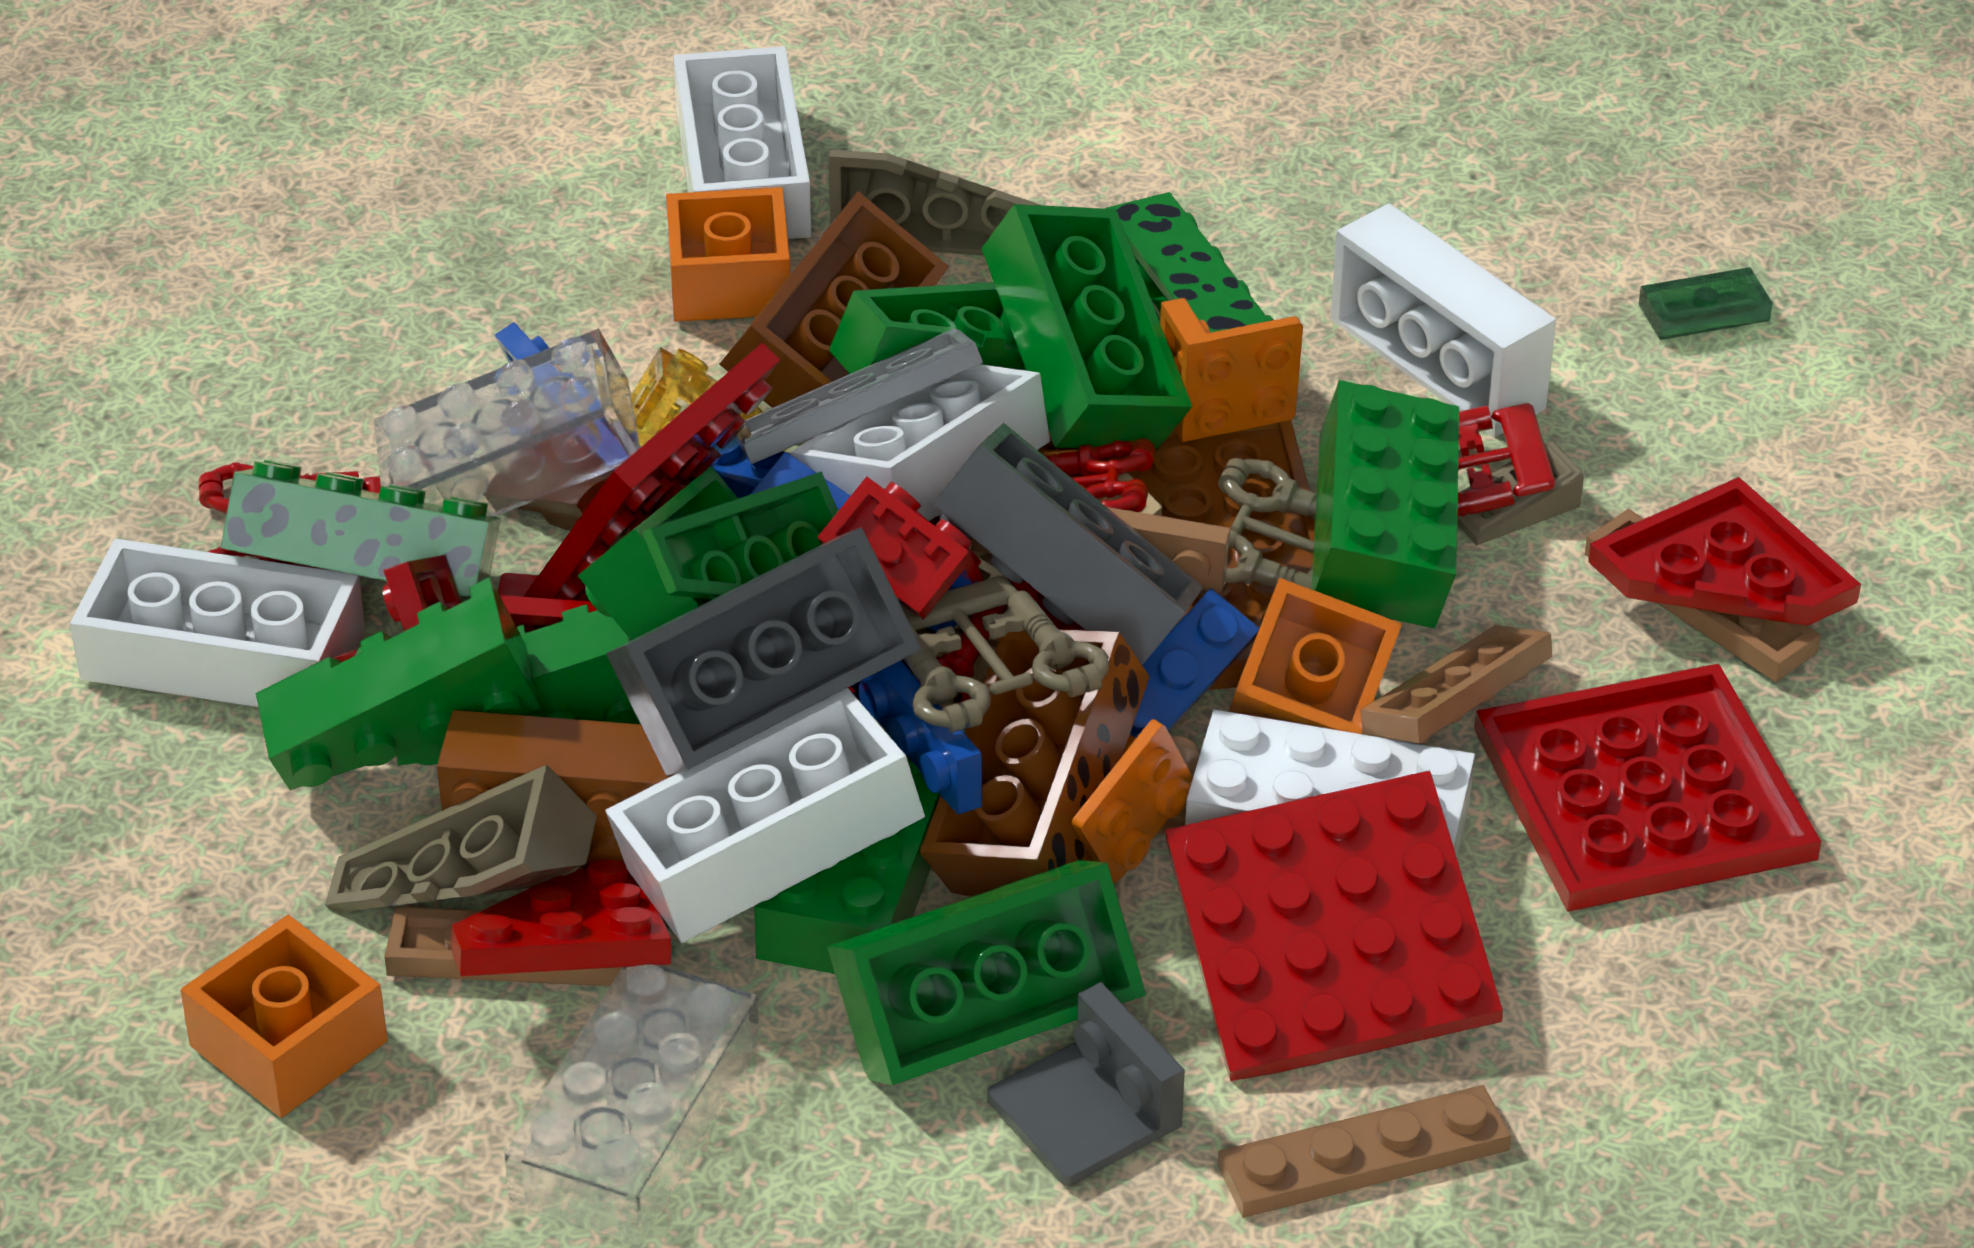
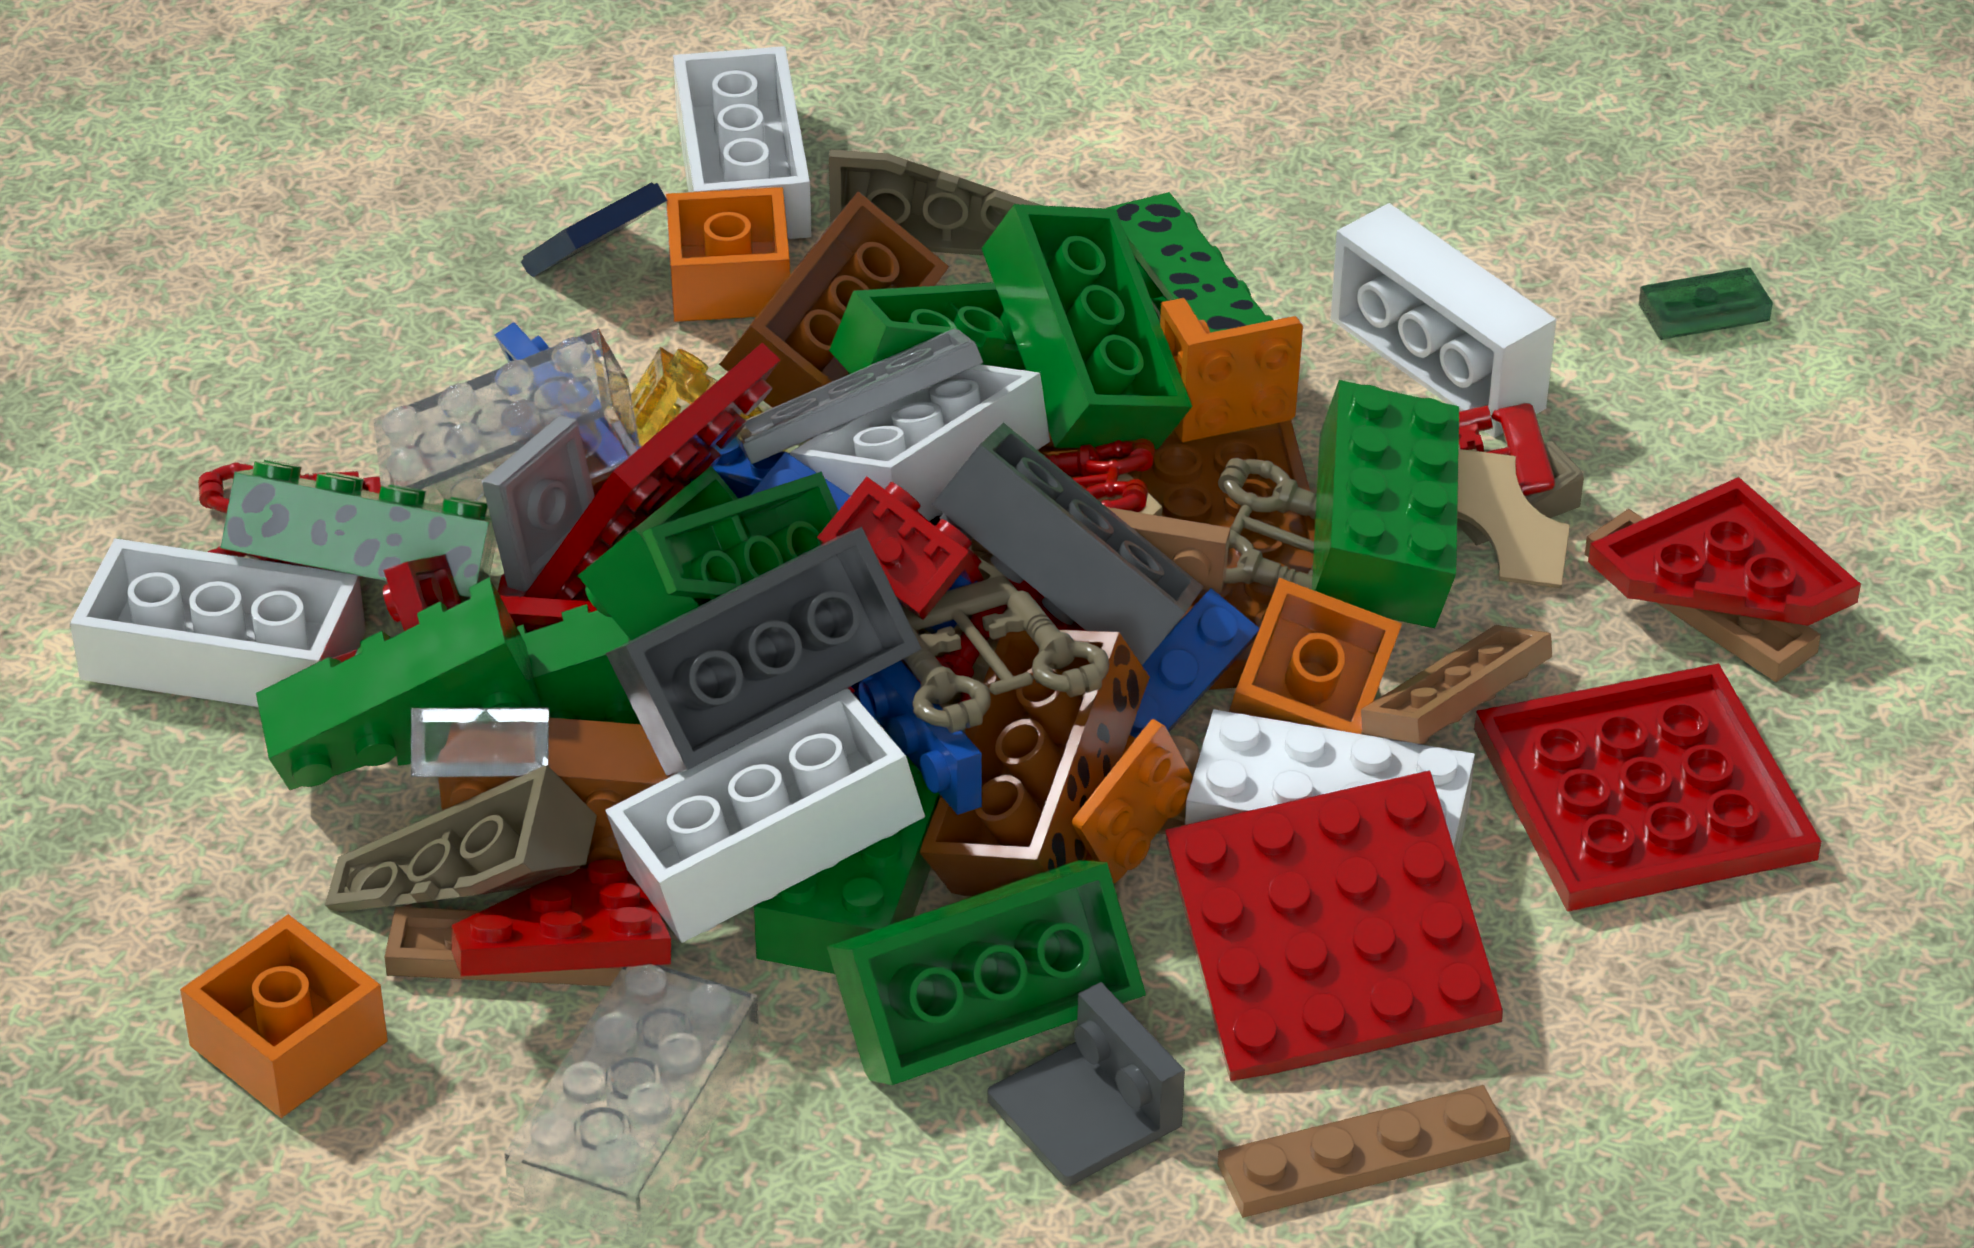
none -> clear slope [411,708,549,777]
none -> light grey tile [482,415,595,592]
none -> dark blue tile [520,182,667,277]
none -> tan tile [1457,449,1570,589]

